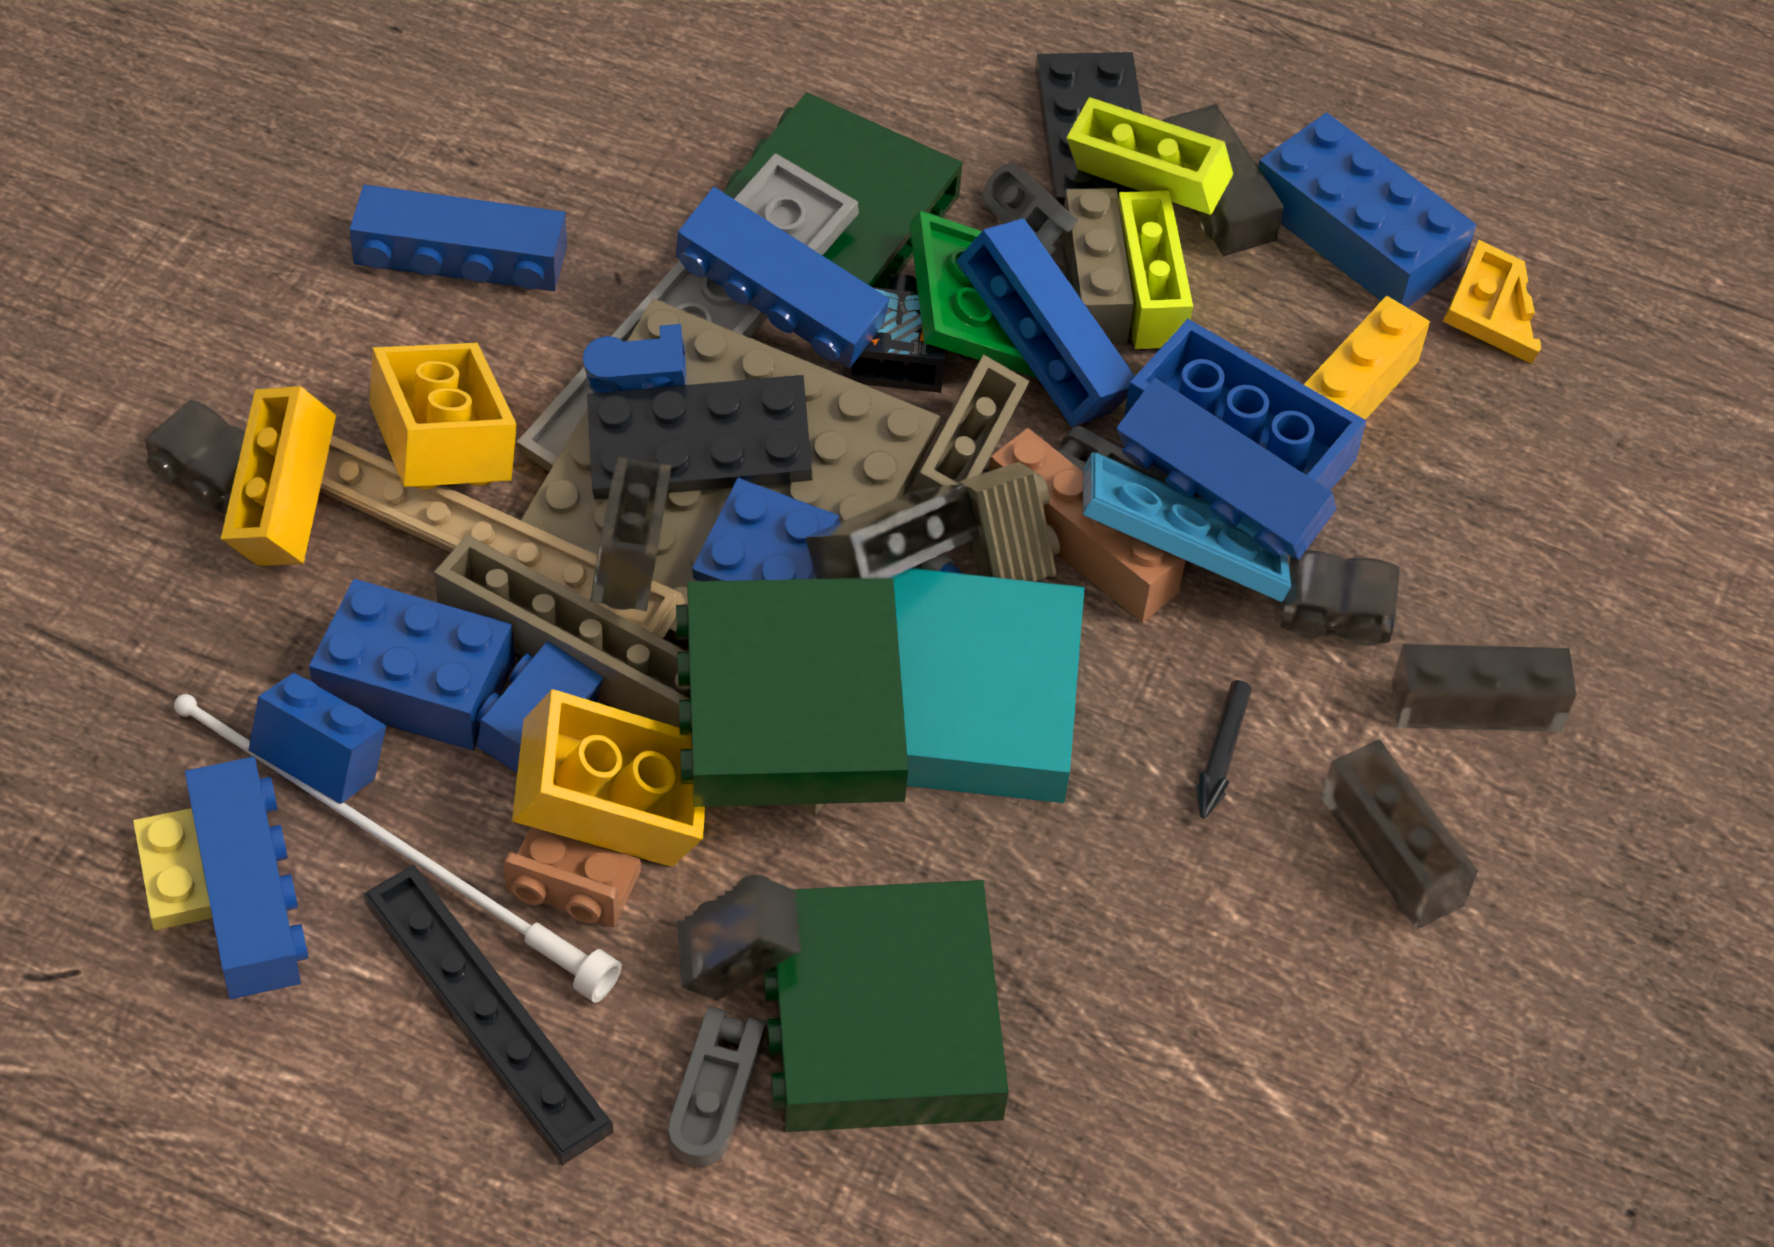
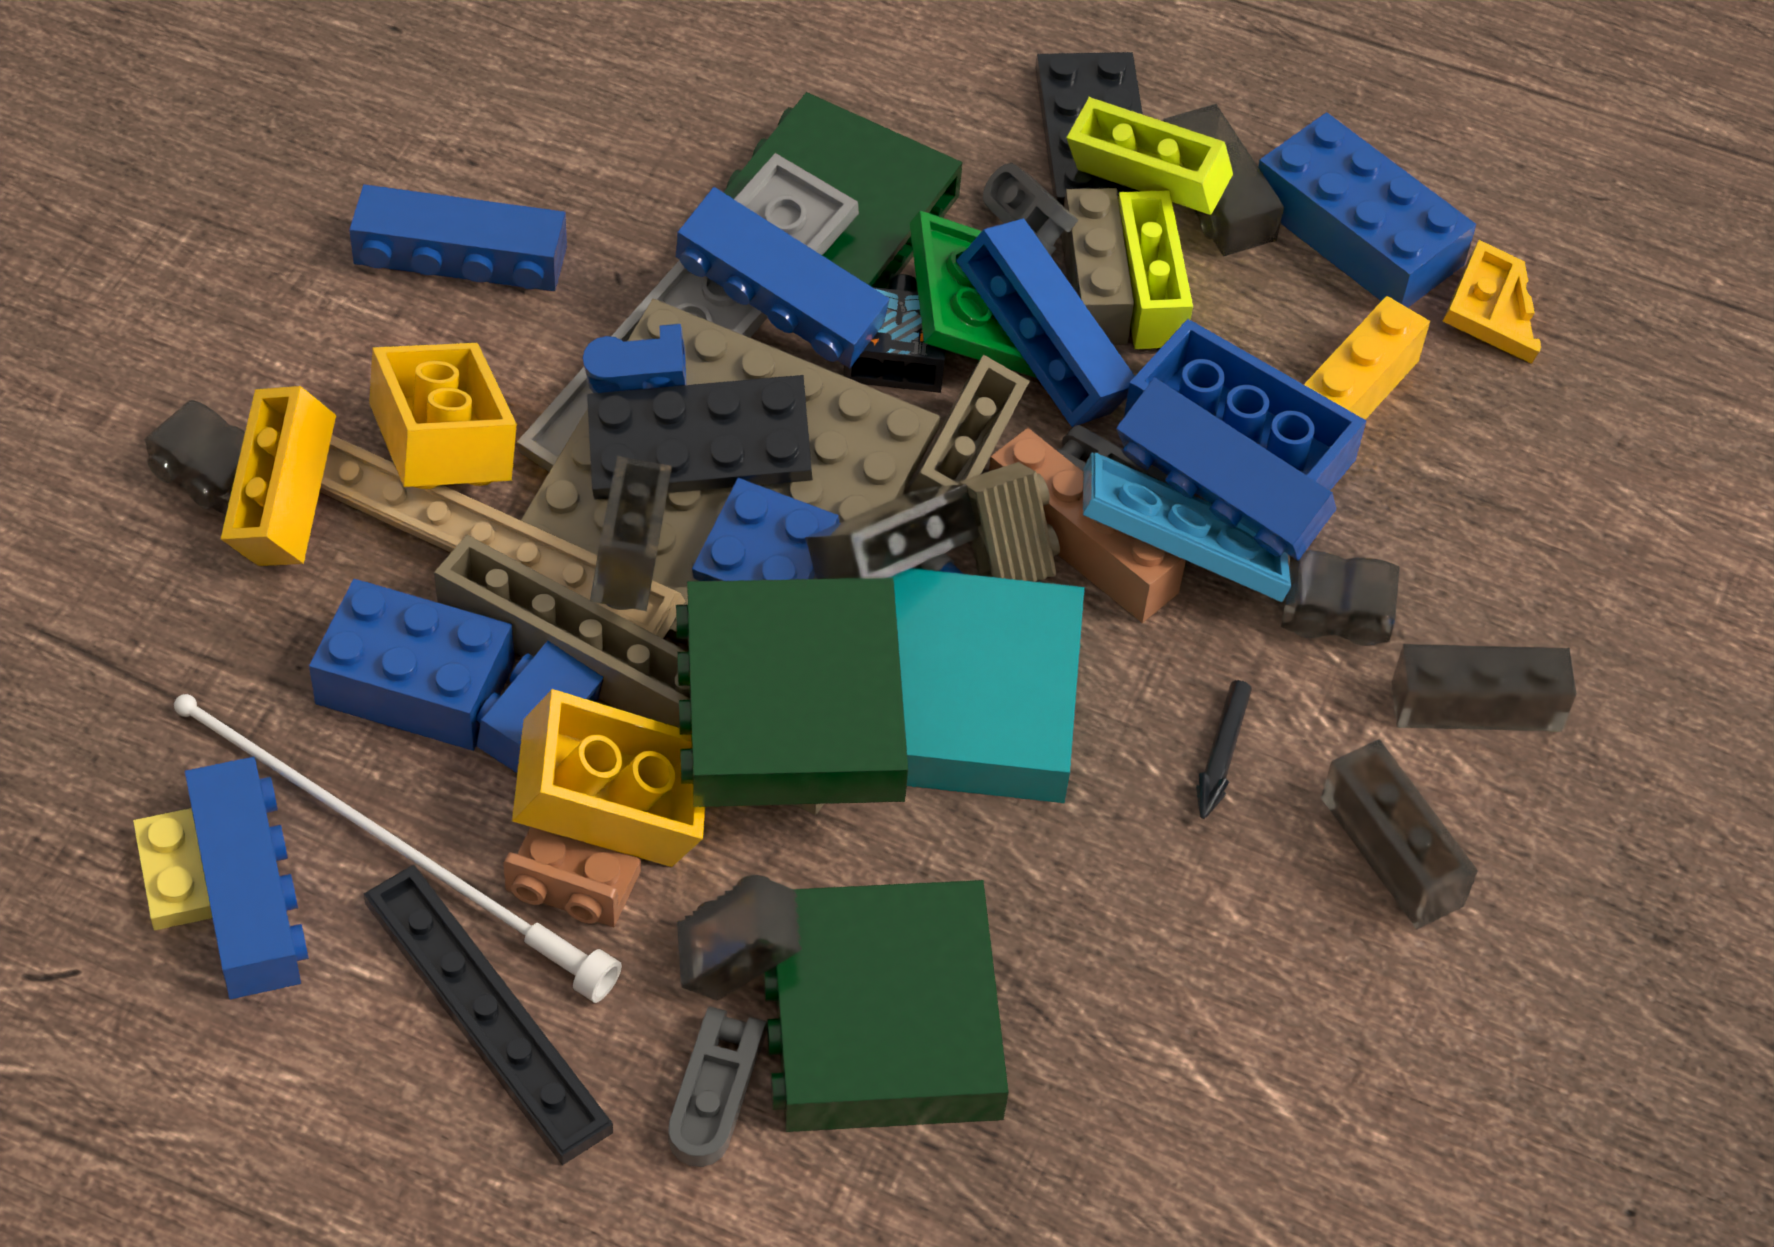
blue brick [248,673,386,804] -> none

